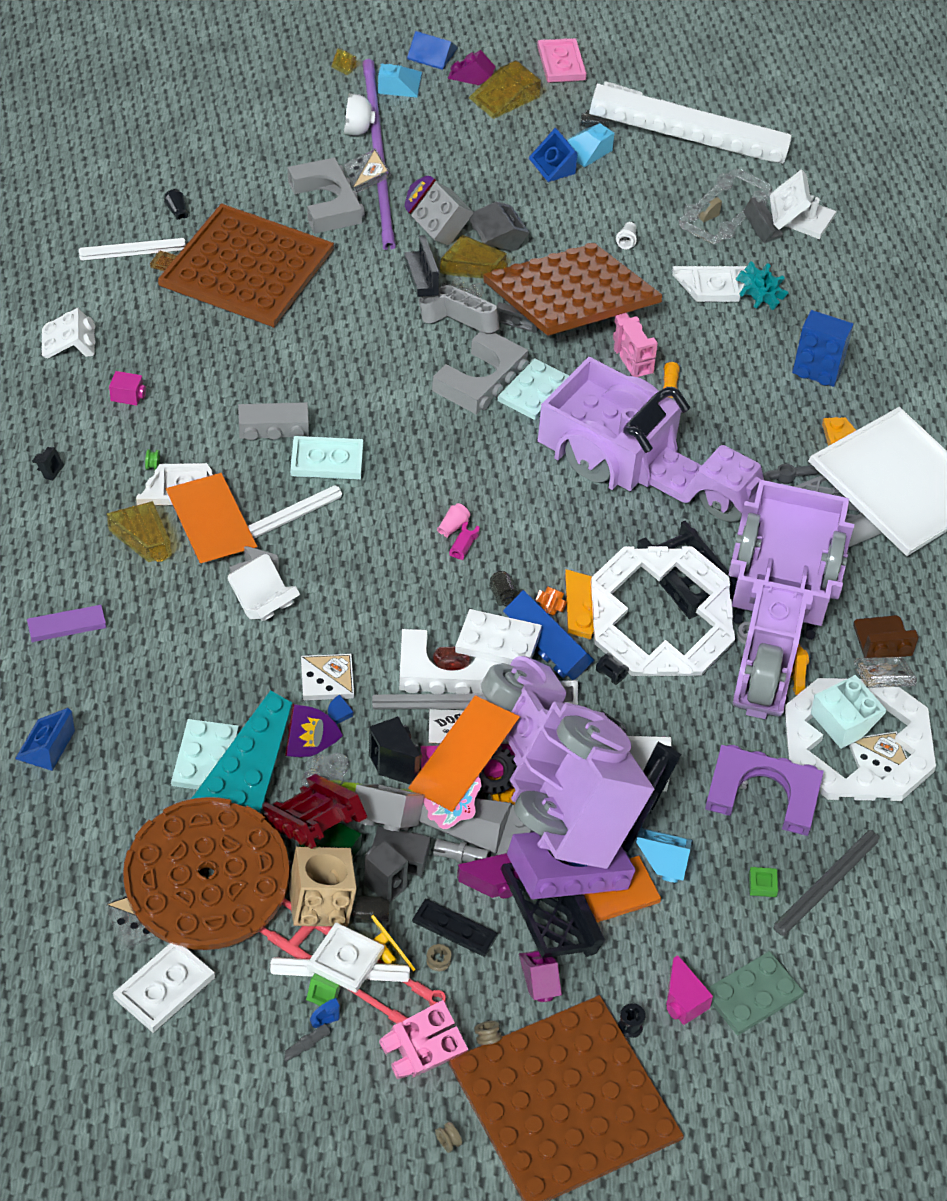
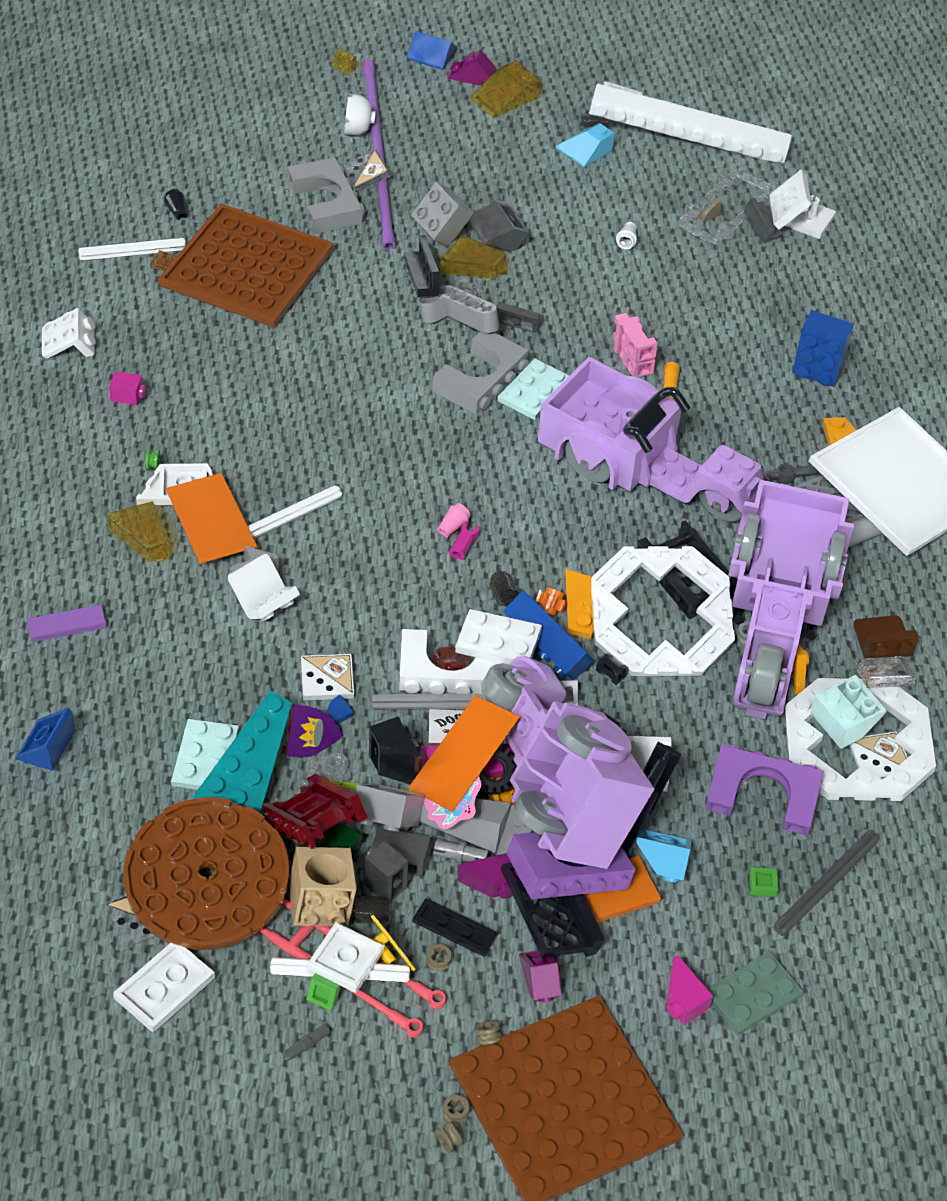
black tile [32,447,64,481] -> none
light grey brick [238,402,309,440] -> none
light aqua plate [290,436,363,480] -> none
blue tile [310,998,340,1028] -> none
medium azure slope [378,64,422,98] -> none
bright pink hips [379,1000,468,1079] -> none
dark purple shield [405,175,436,214] -> none
dark orange plate [484,243,662,336] -> none
blue slope [528,128,578,182] -> none
bright pink plate [537,38,586,82] -> none
black bush [618,1003,646,1038] -> none
white wing [672,266,747,302] -> none
teal gear [736,261,789,310] -> none
none -> dark tan bush [443,1095,469,1124]

